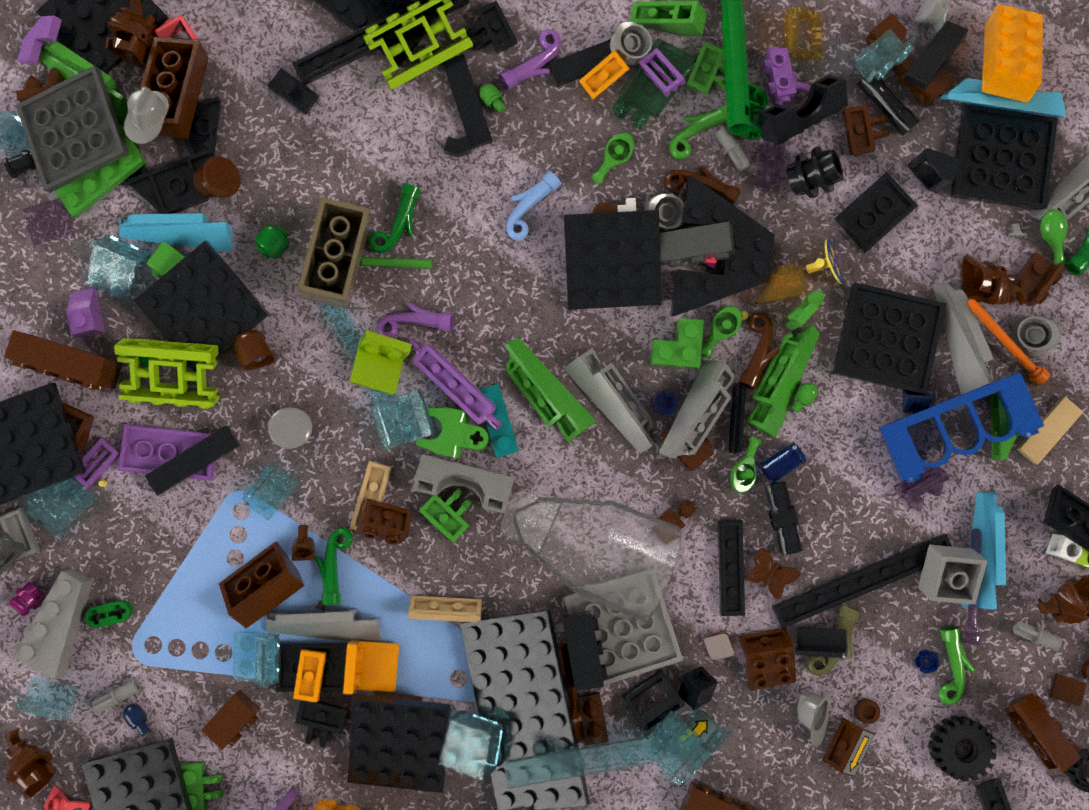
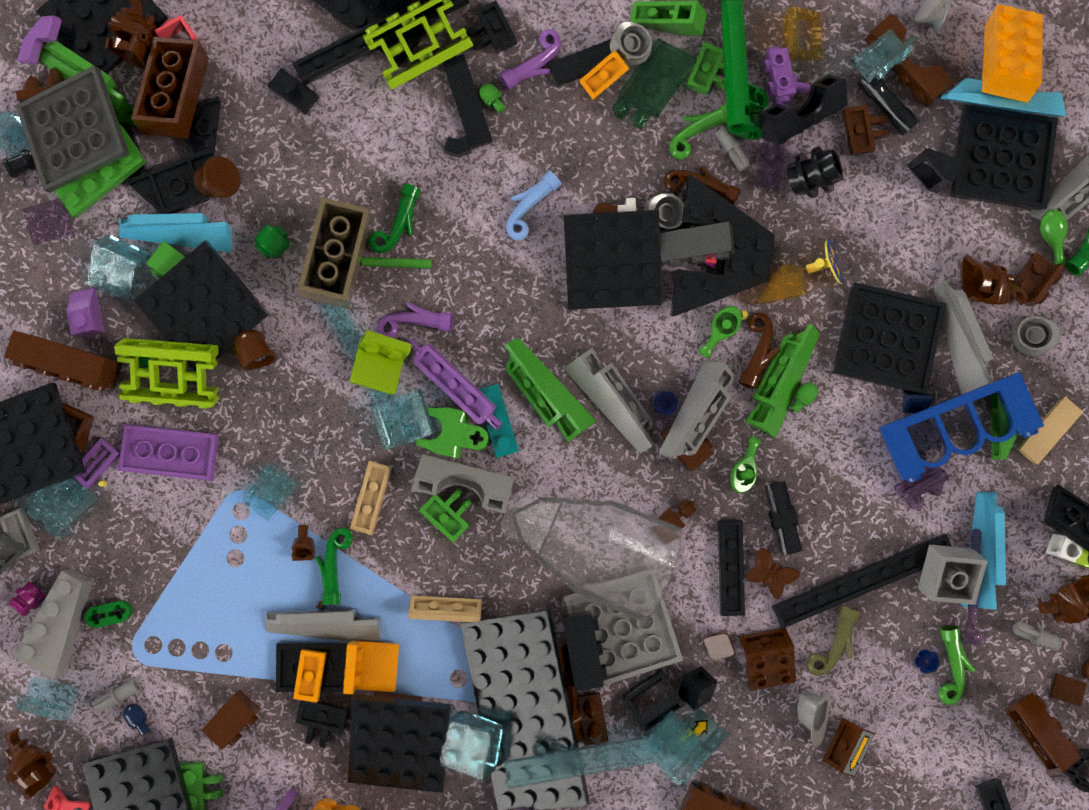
light grey piece [124,87,169,144] -> none
black tile [145,425,241,496] -> none
reddish brown slope [219,541,304,629] -> none
clear light blue bracket [233,631,280,688] -> none
light grey piece [268,407,312,449] -> none
reddish brown bracket [356,498,412,545] -> none
bright green piece [591,133,634,185] -> none
medium lavender tile [638,48,686,98] -> none
bright green brick [650,318,704,370] -> none
black axle [728,384,746,454] -> none
clear blue piece [759,442,806,484] -> none
bright green hinge [785,290,825,331] -> none
black panel [795,627,848,658] -> none
black tile [834,172,918,253] -> none
reddish brown tile [855,698,880,724] -> none
black tile [904,20,969,90] -> none
black tyre [929,715,997,782] -> none
orange piece [967,299,1050,386] -> none
light grey piece [1008,223,1025,238] -> none

